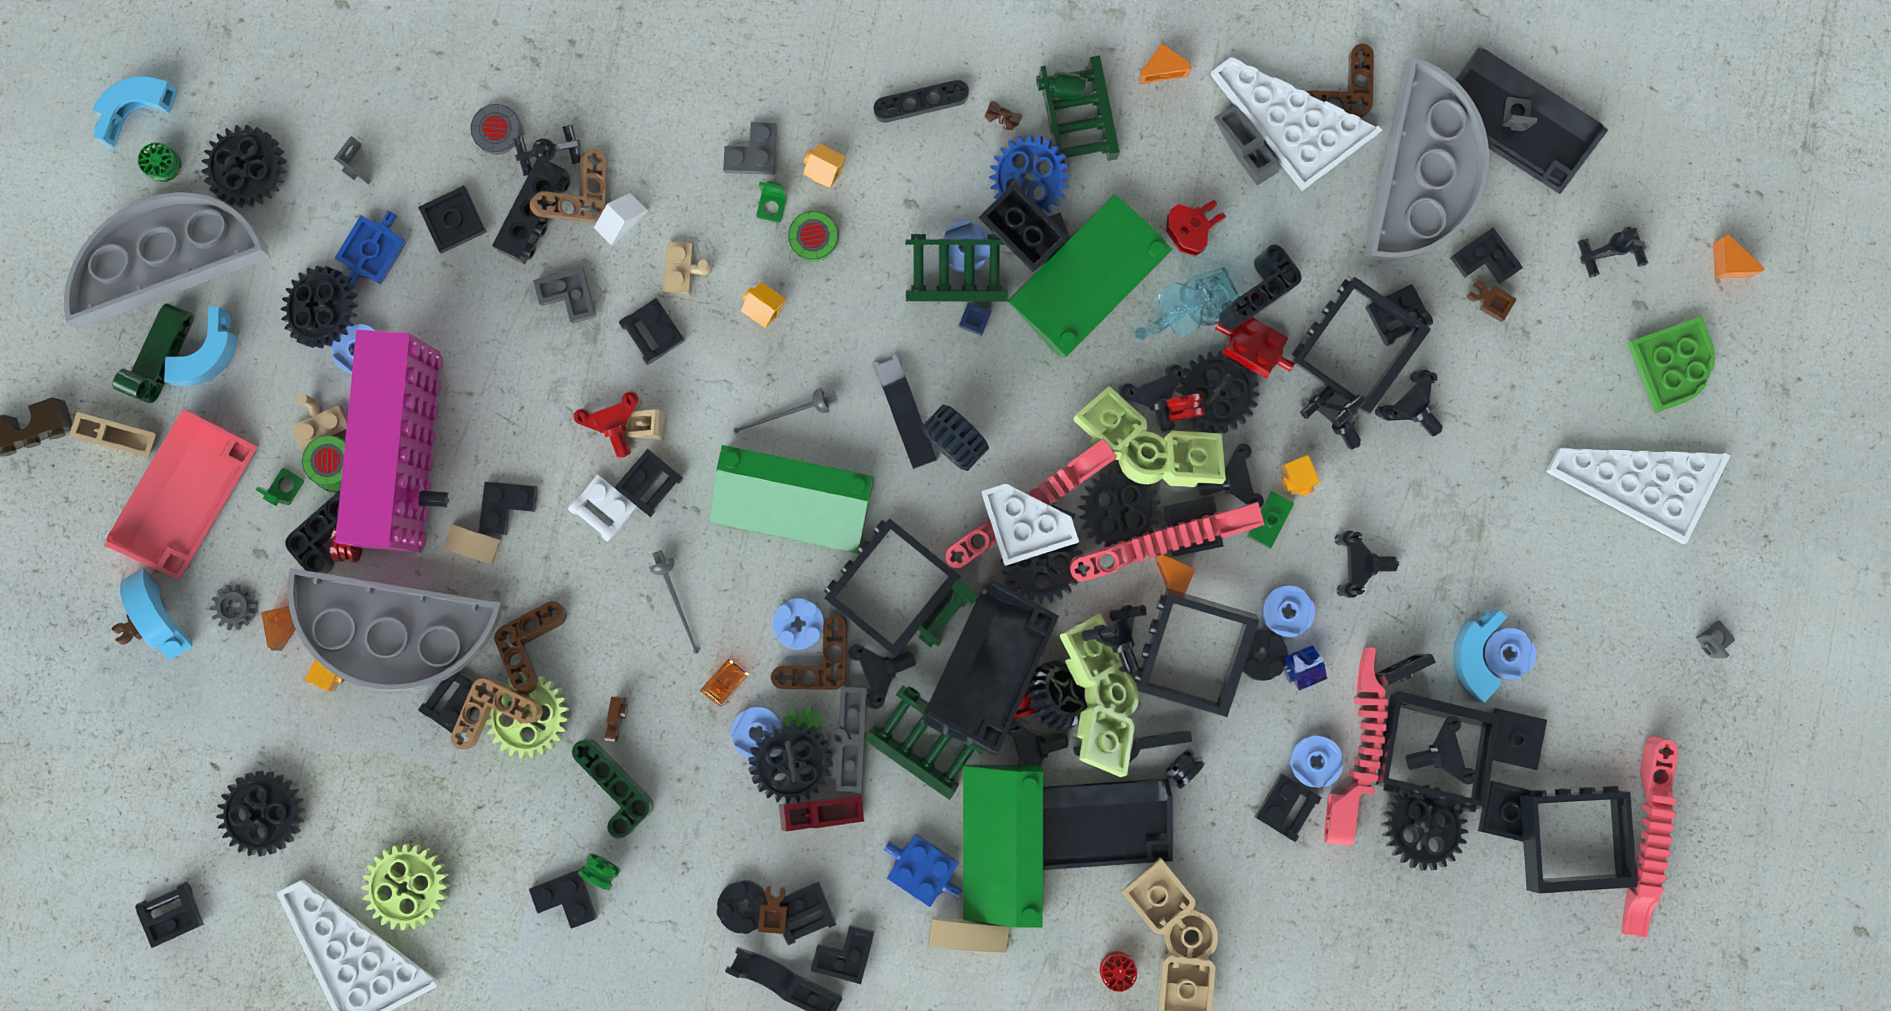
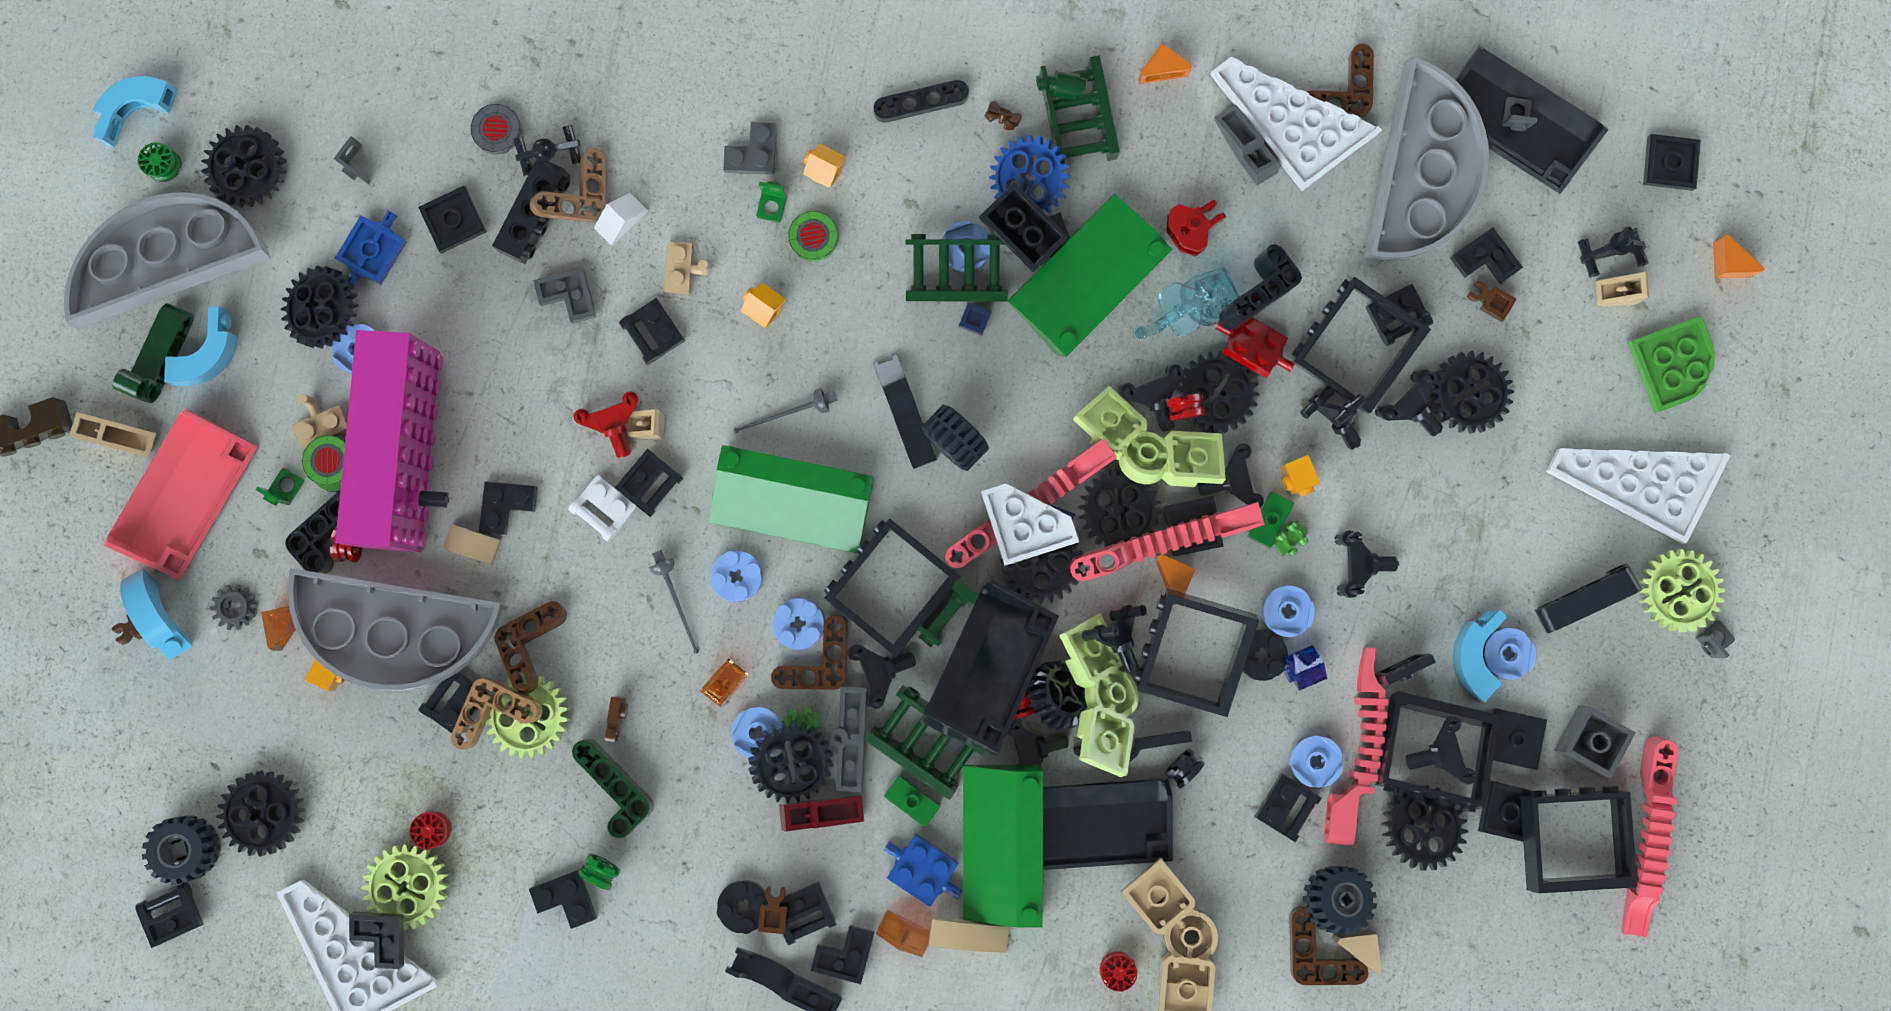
none -> black wheel [142,815,220,884]
none -> black plate [349,911,404,969]
none -> red wheel [409,811,452,849]
none -> light blue plate [710,551,762,602]
none -> clear orange slope [876,909,930,957]
none -> green plate [884,775,941,827]
none -> bright green piece [1273,520,1309,556]
none -> reddish brown beam [1289,906,1369,985]
none -> black wheel [1303,866,1377,934]
none -> tan slope [1331,930,1382,975]
none -> black gear [1430,351,1514,434]
none -> black beam [1534,563,1642,633]
none -> dark grey brick [1554,705,1636,778]
none -> tan slope [1596,272,1649,306]
none -> yellowish green gear [1638,549,1725,633]
none -> black plate [1643,134,1701,191]

